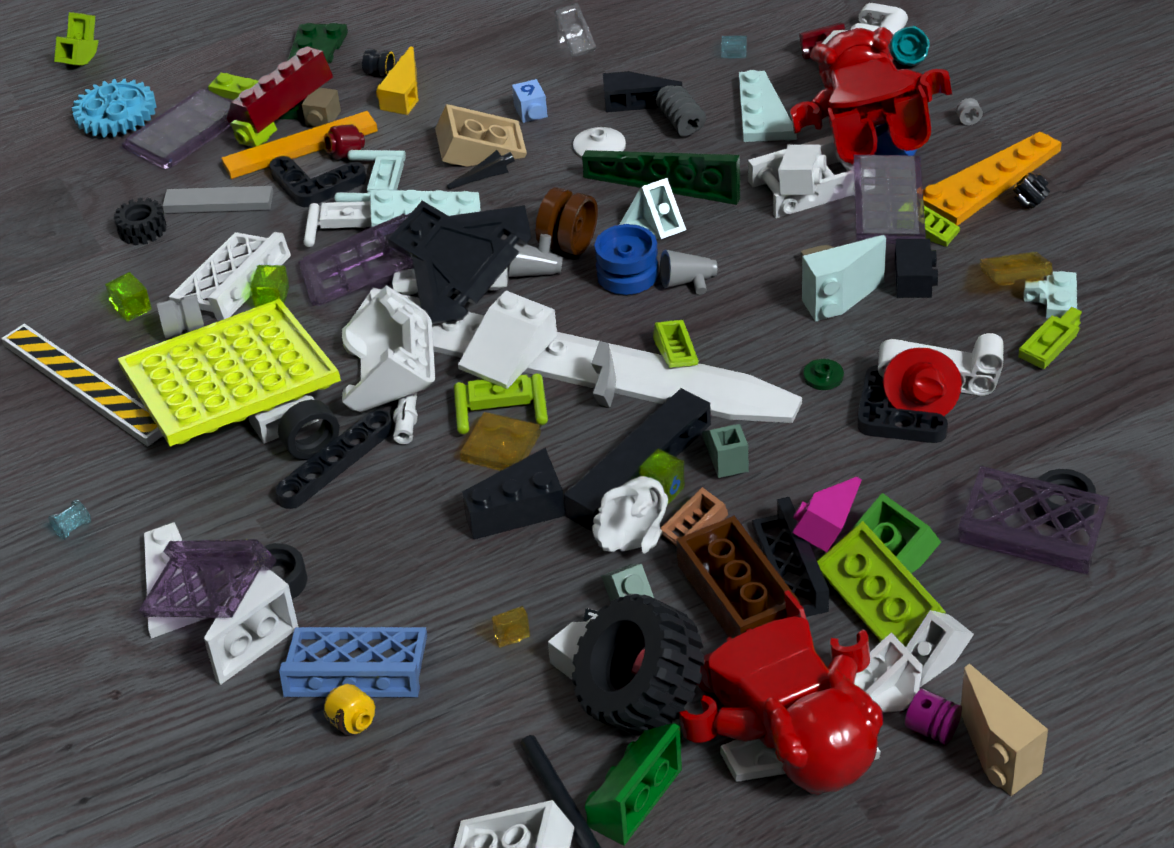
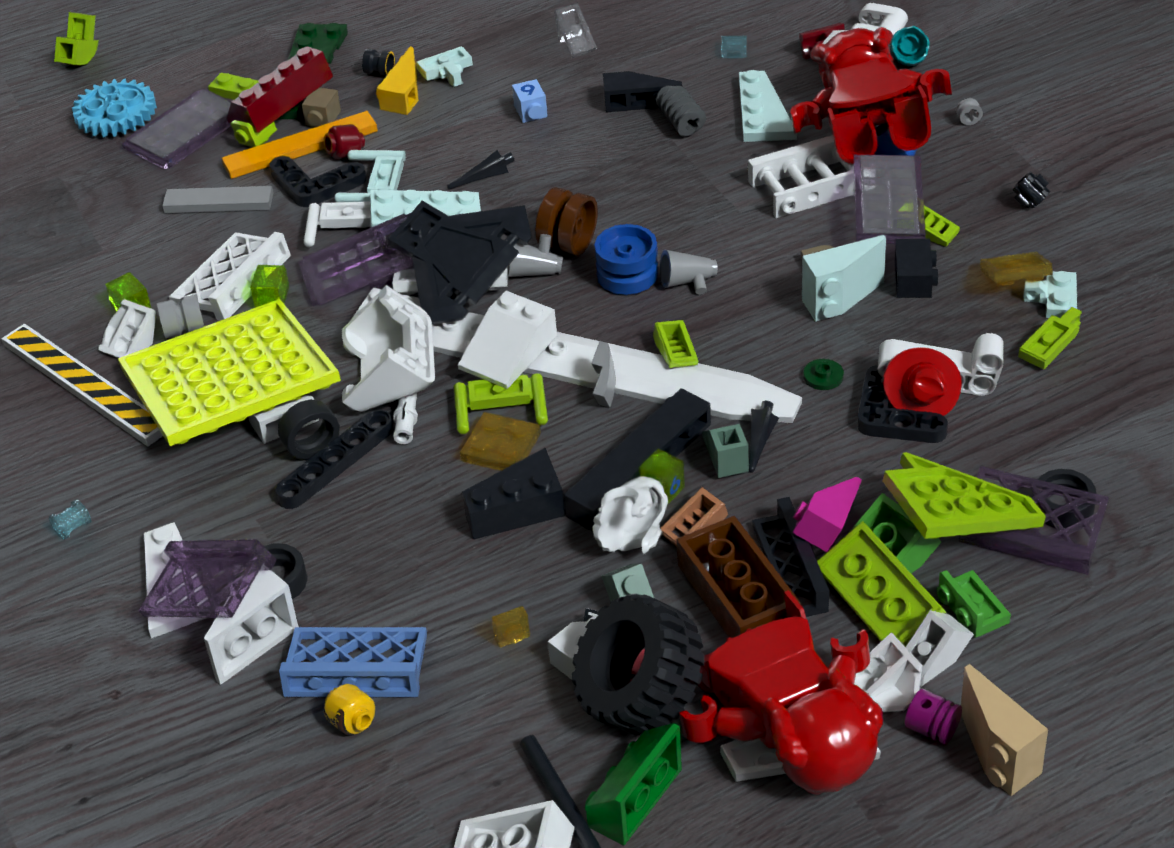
black tyre [114,198,167,245] -> none
tan slope [435,104,527,167] -> none
white dish [573,127,626,158] -> none
dark green wing [582,150,740,205] -> none
light aqua slope [619,178,686,240] -> none
white brick [778,145,826,195] -> none
light orange wing [914,132,1062,225] -> none
none -> white slope [99,299,156,358]
none -> light aqua hinge [416,46,473,87]
none -> black piece [749,400,779,473]
none -> lime wing [882,452,1046,539]
none -> bright green bracket [937,570,1011,638]

